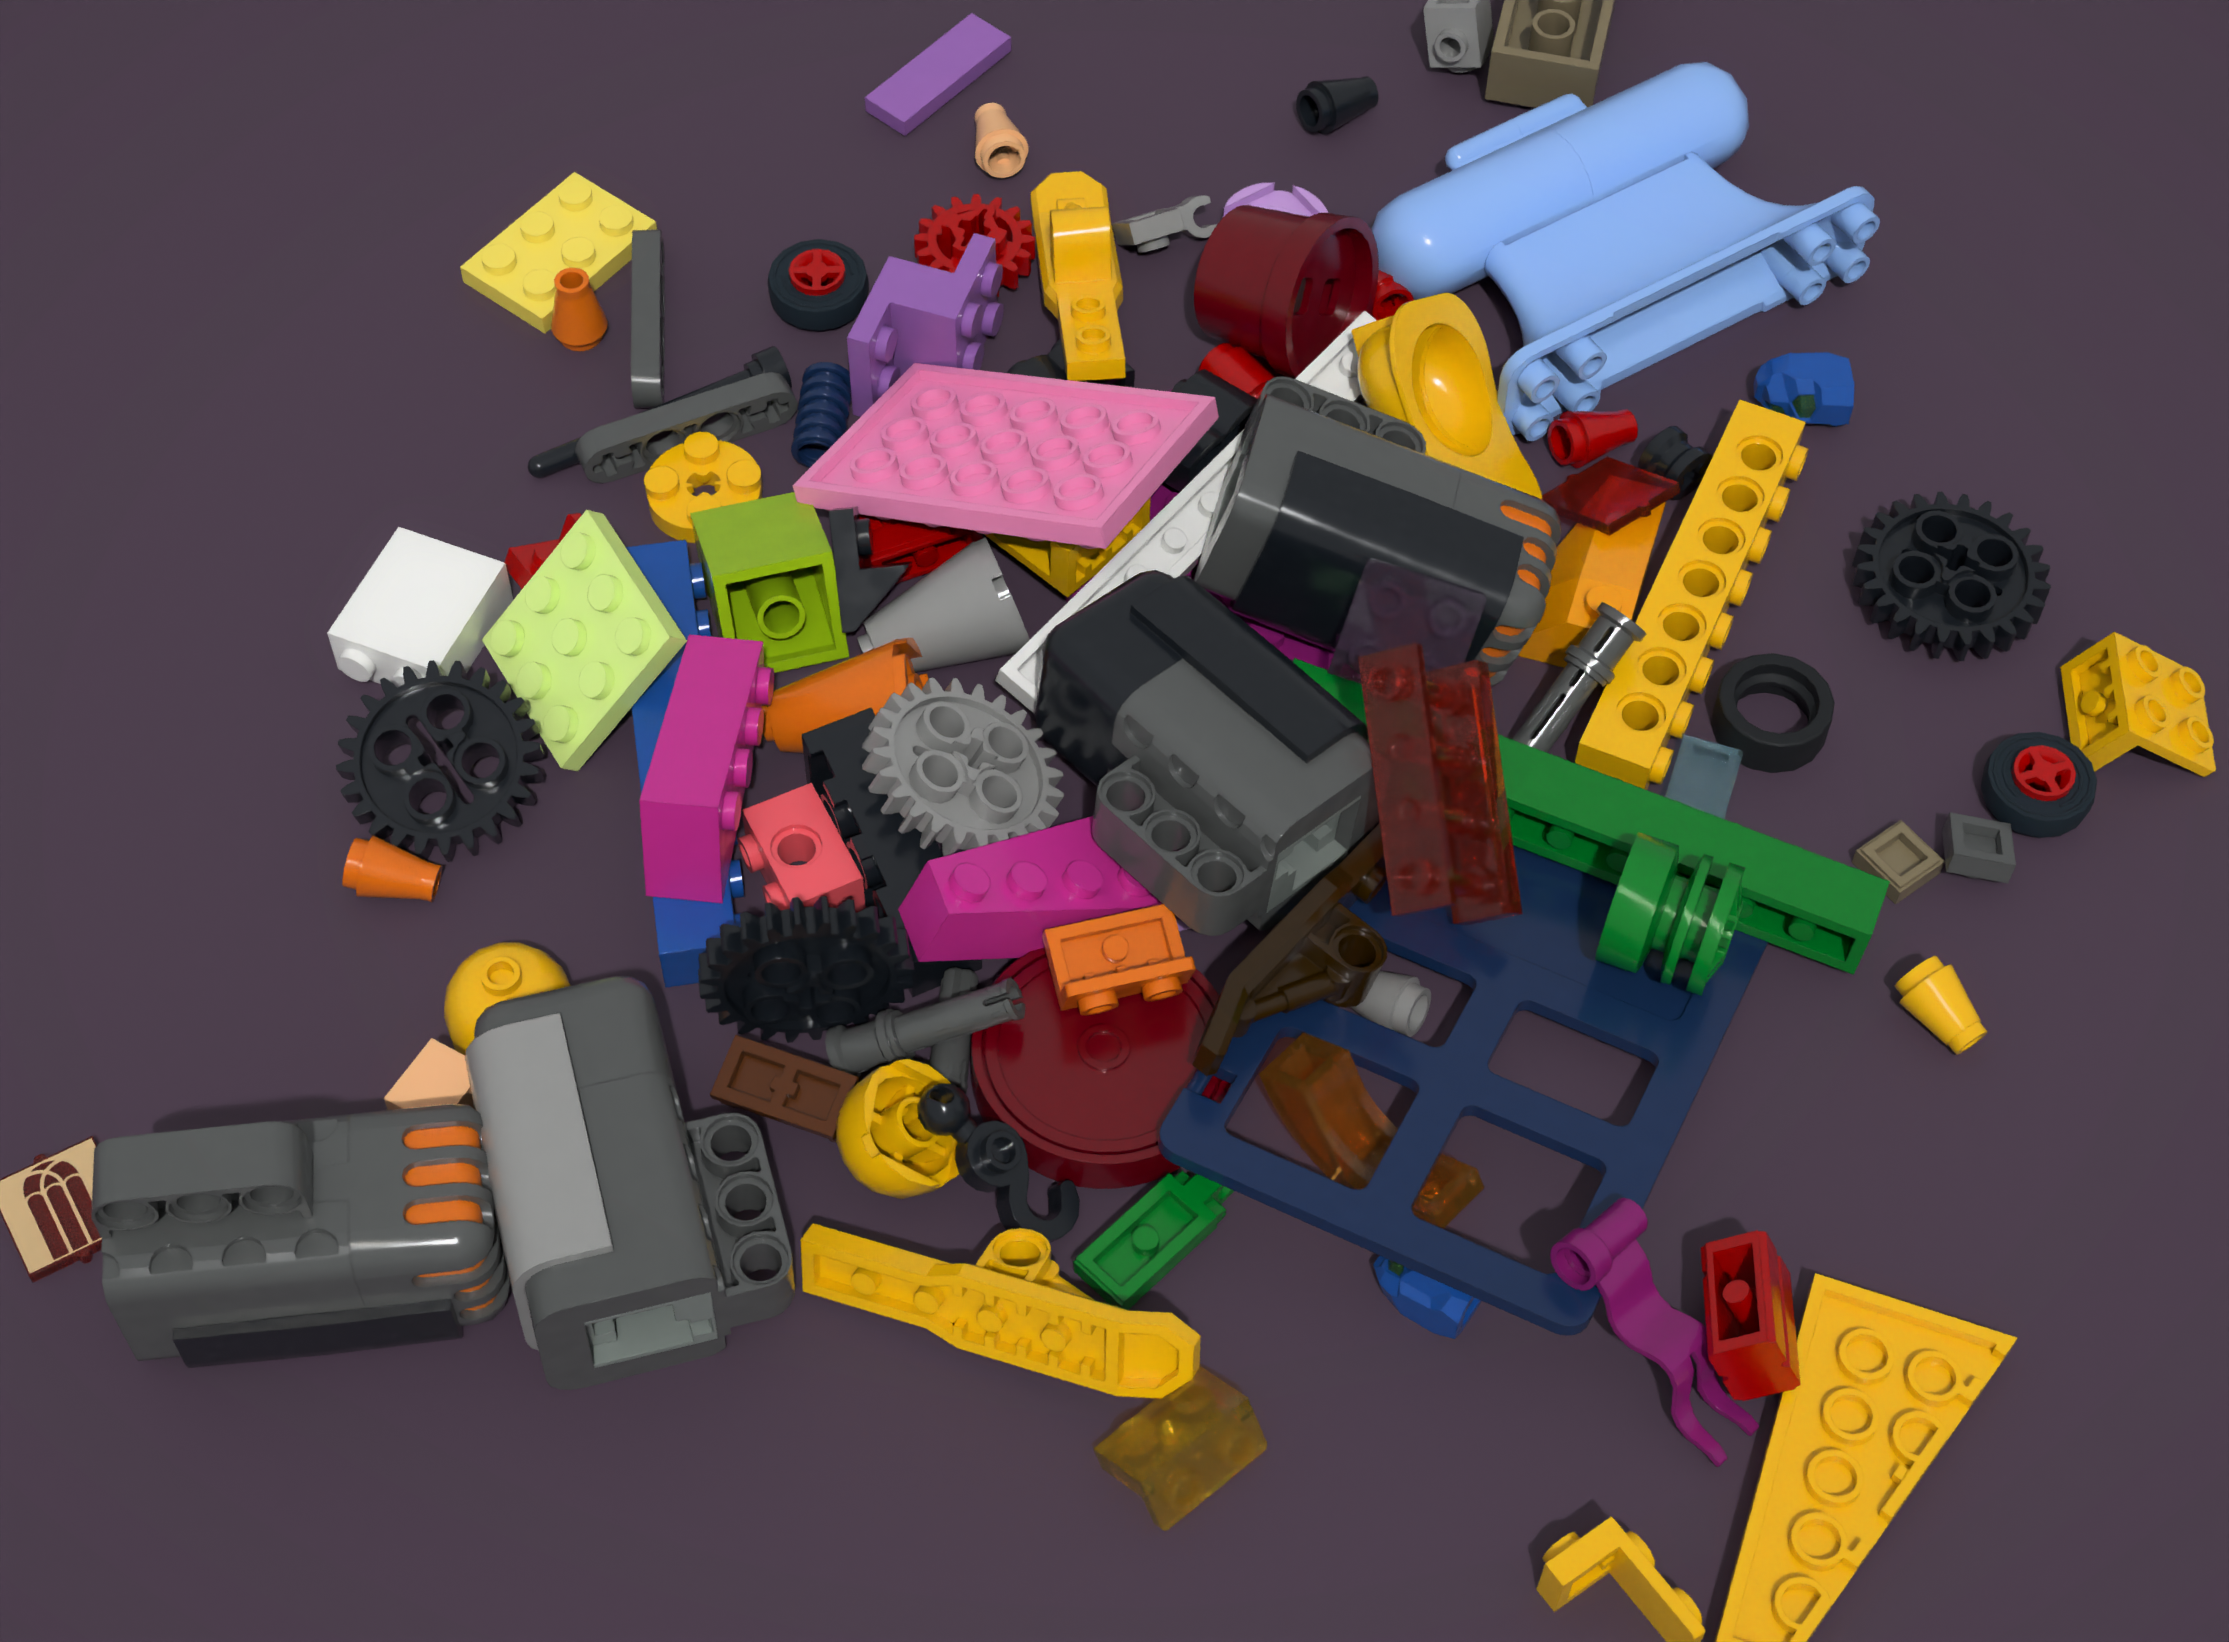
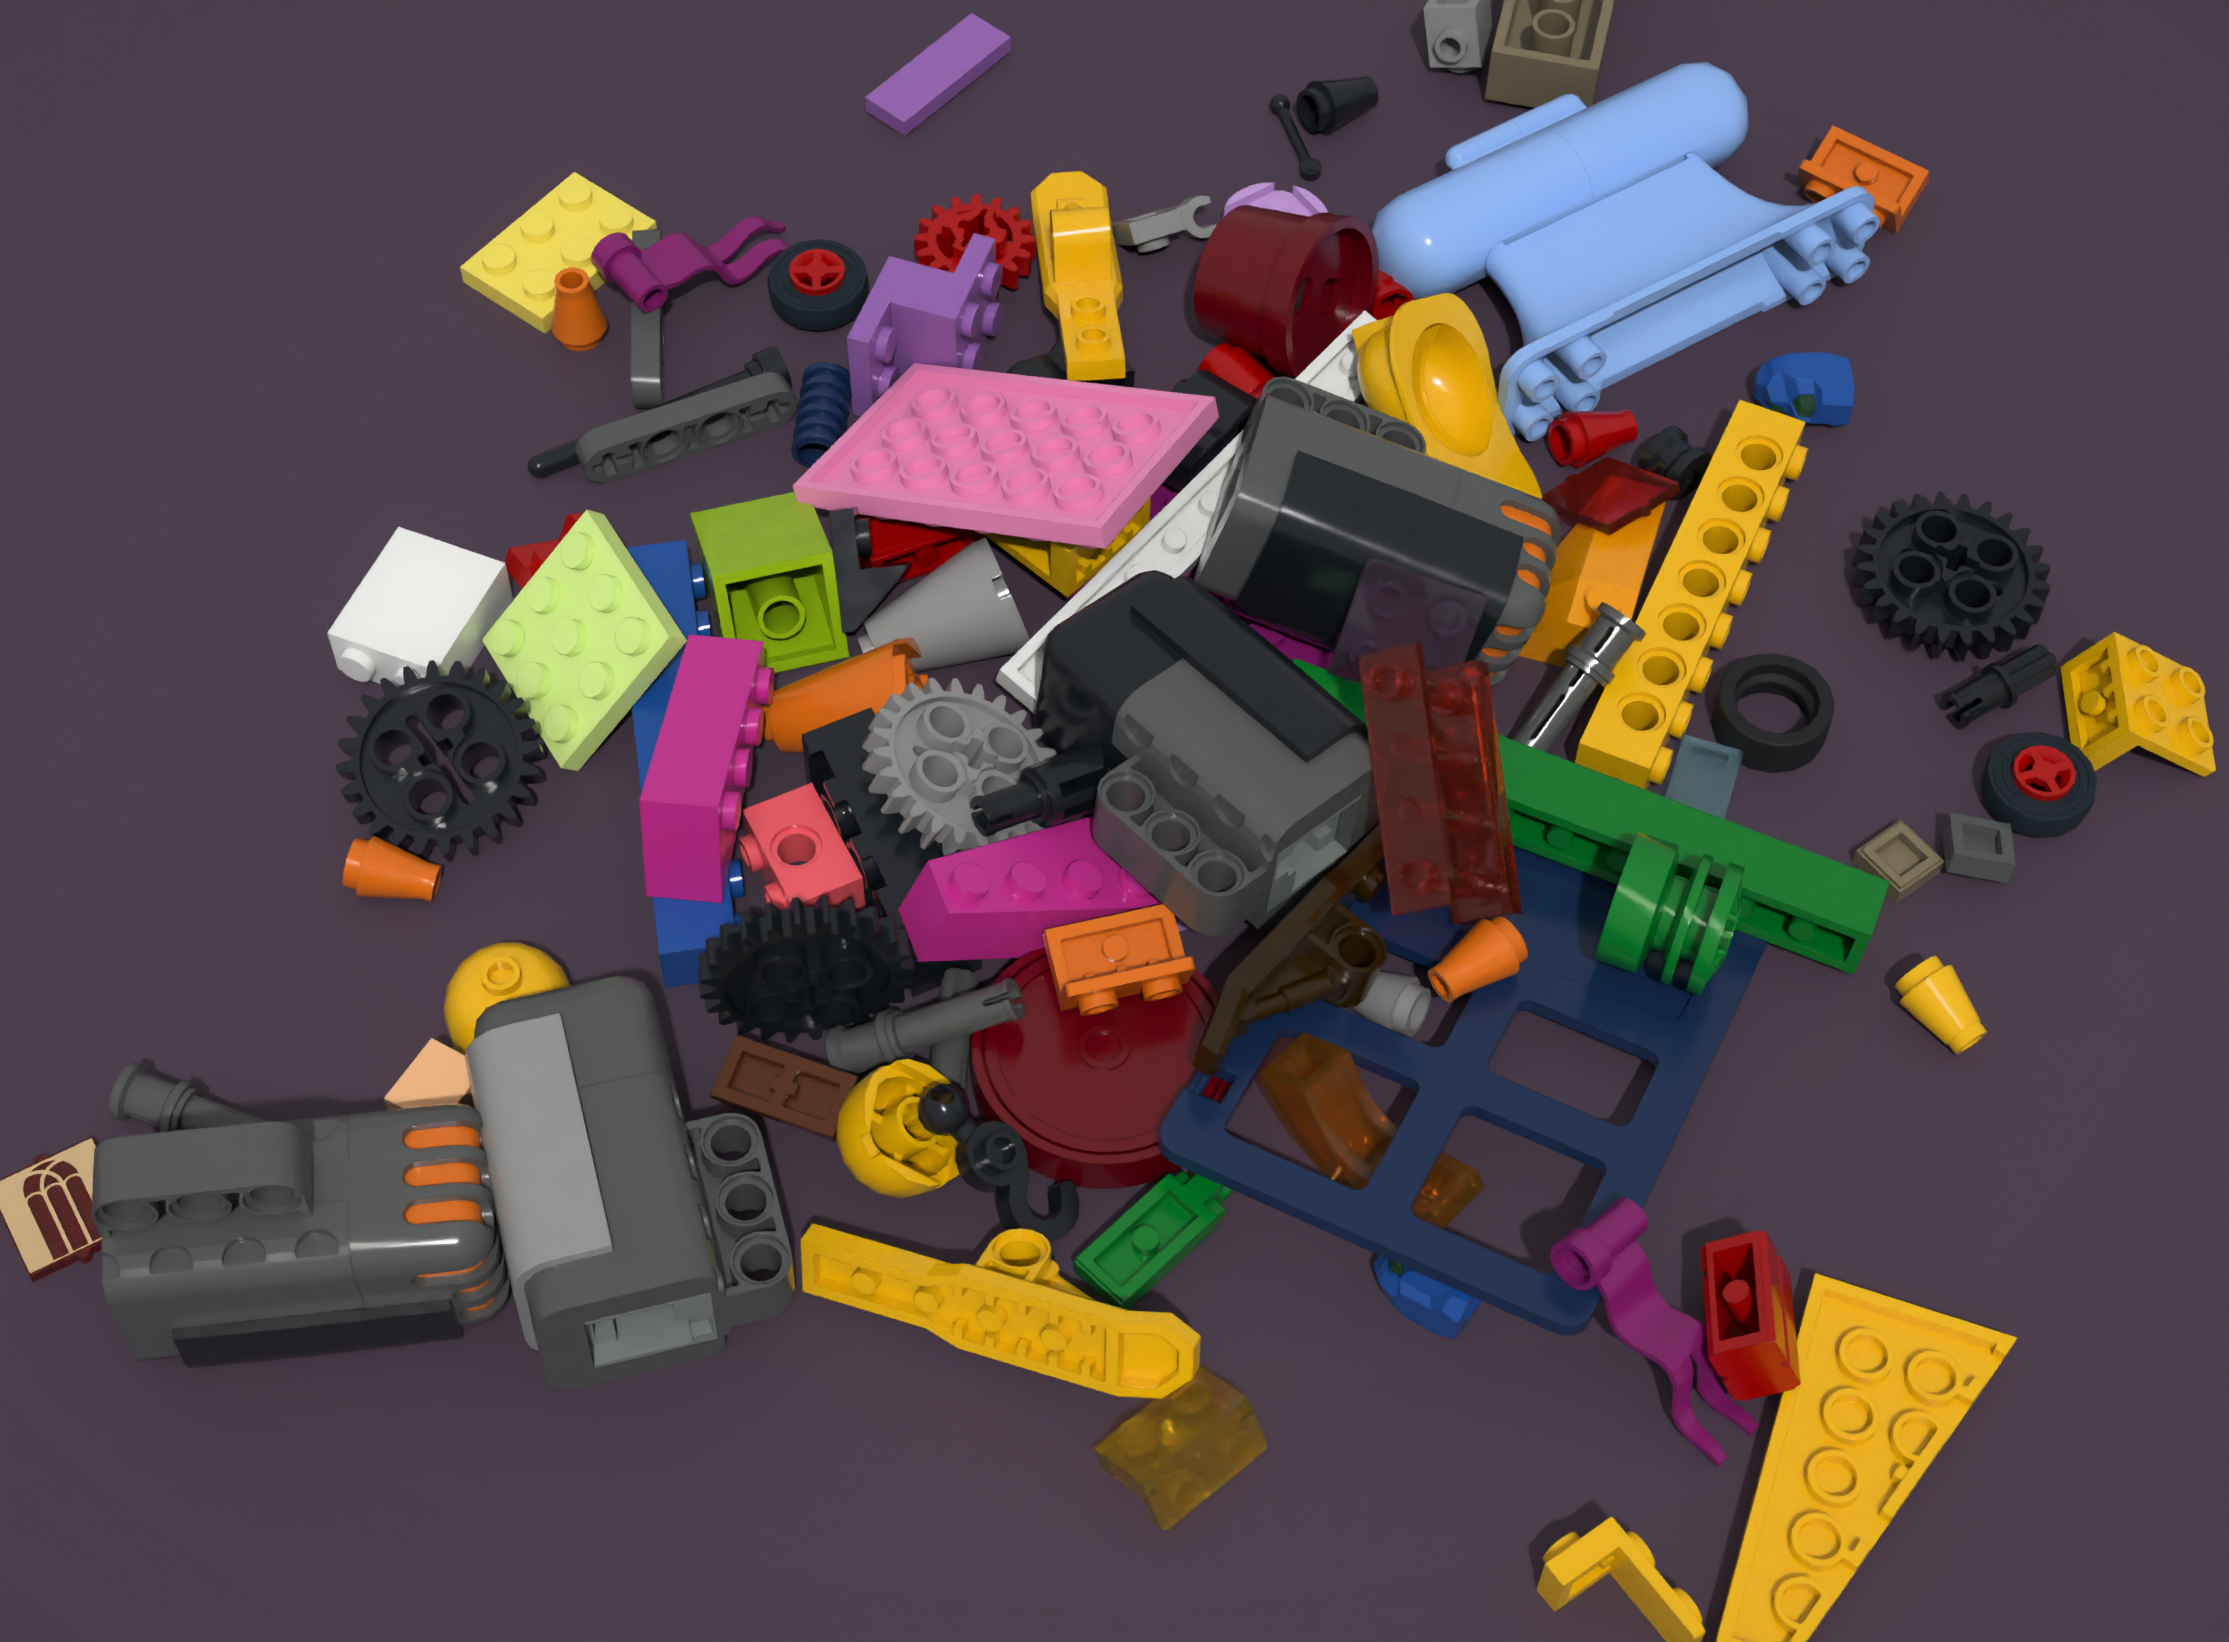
yellow plate [644,432,763,543] -> none
light nougat cone [974,103,1028,178] -> none
none -> dark grey pin [108,1062,268,1132]
none -> magenta flag [591,216,793,313]
none -> black arm [970,744,1106,837]
none -> black hinge [1270,94,1322,181]
none -> orange cone [1428,916,1528,1003]
none -> orange bracket [1798,125,1930,234]
none -> black axle [1940,645,2057,729]

